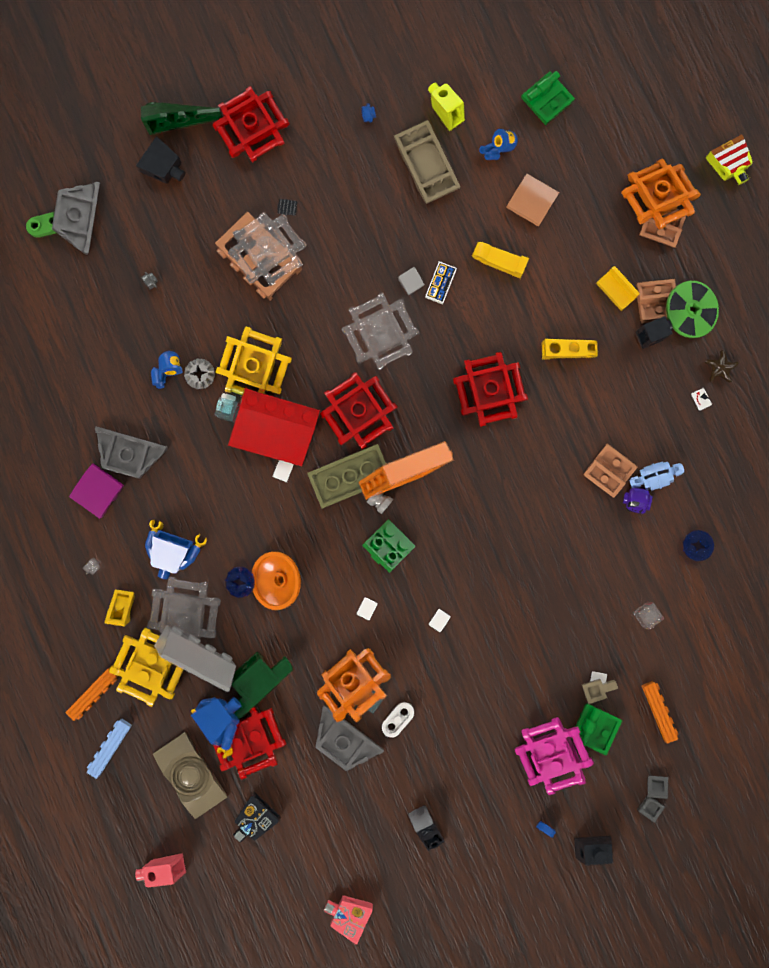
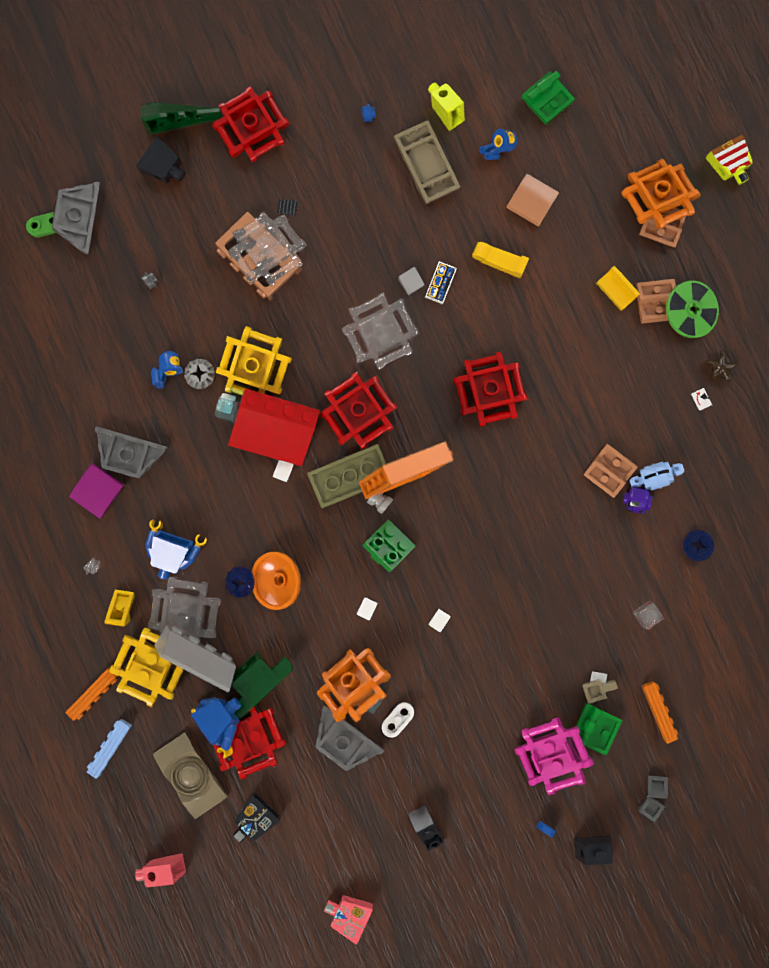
yellow leg [542,339,598,359] -> none
black brick [635,316,673,349] -> none

